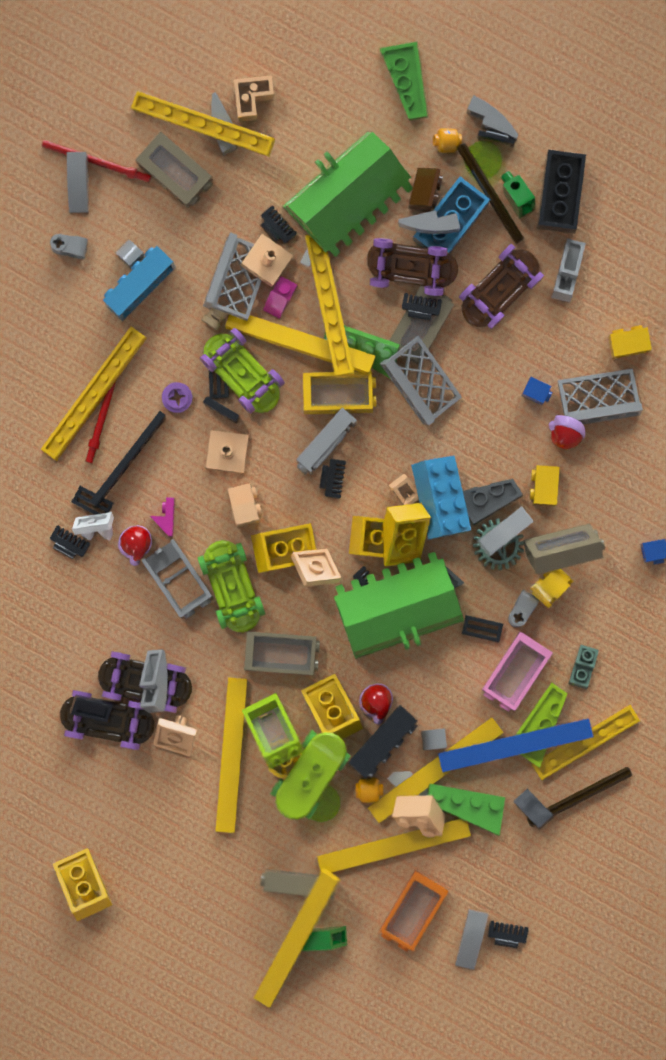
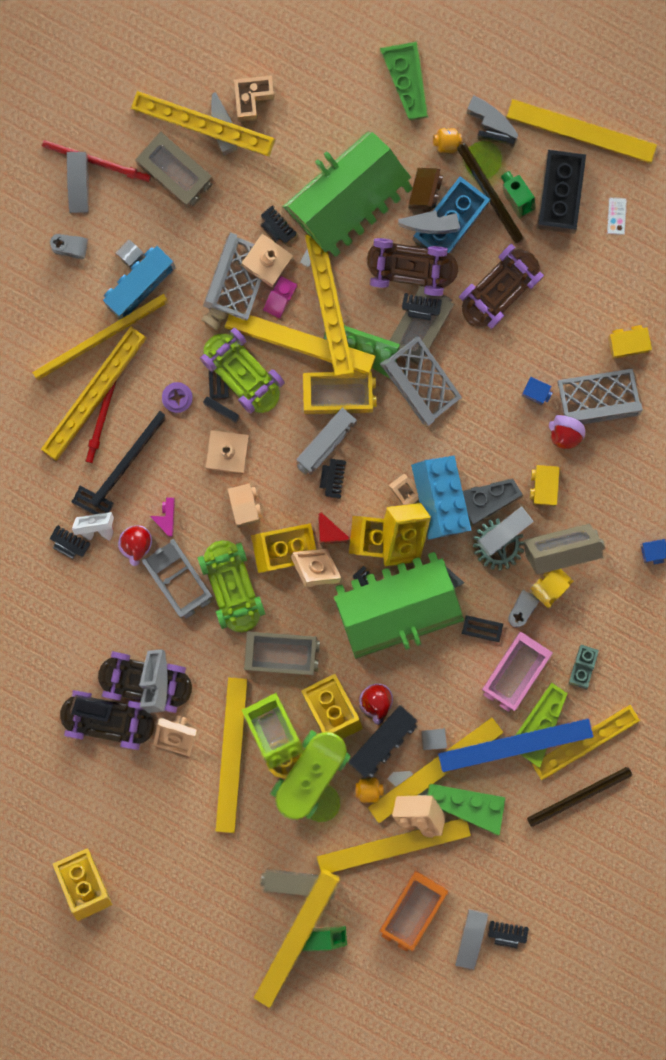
black tile [513,788,554,830] -> none
light grey slope [551,238,586,303] -> none
none -> yellow tile [32,294,168,380]
none -> red slope [318,512,350,544]
none -> yellow tile [506,99,657,164]
none -> white sticker [607,198,626,234]

